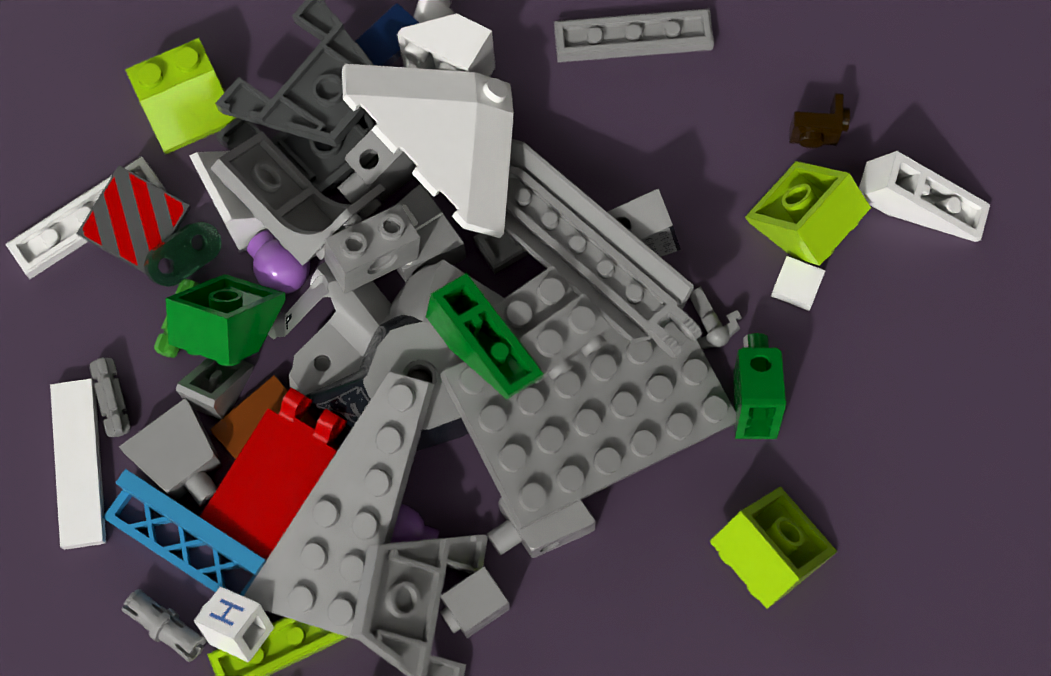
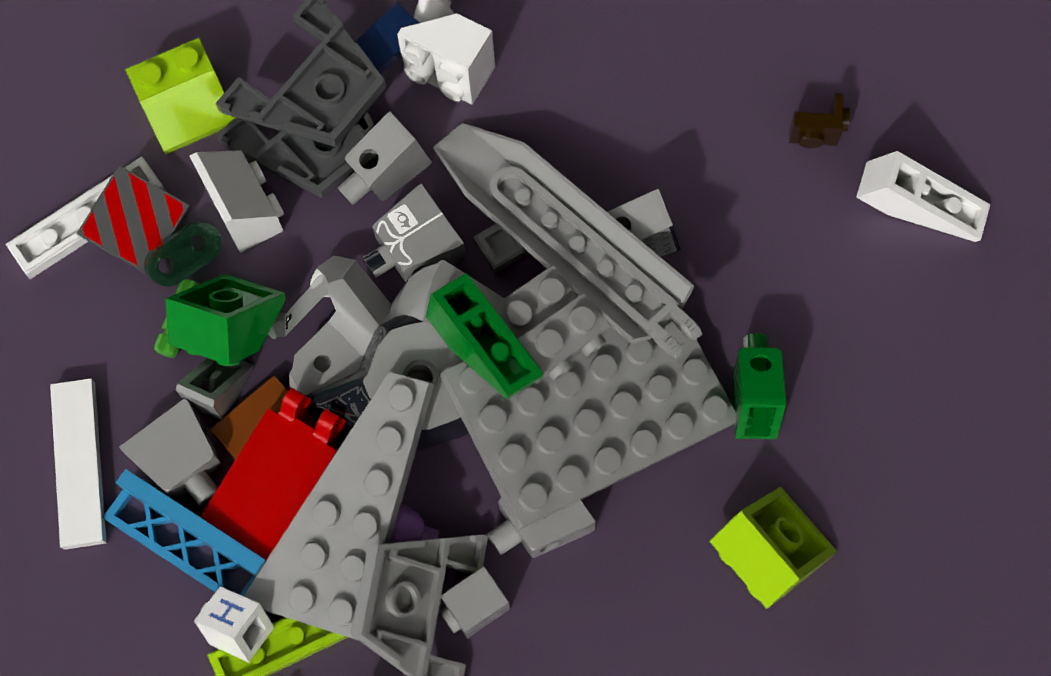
light grey axle [89,357,131,437] -> none
light grey pin [122,589,206,662] -> none
light grey bracket [210,131,386,266] -> none
medium lavender piece [247,230,310,294] -> none
light grey brick [325,204,421,294] -> none
white slope [342,64,514,238] -> none
light grey tile [554,9,714,62] -> none
light grey piece [689,286,742,350] -> none
lime slope [745,161,871,266] -> none
white tile [771,256,825,311] -> none

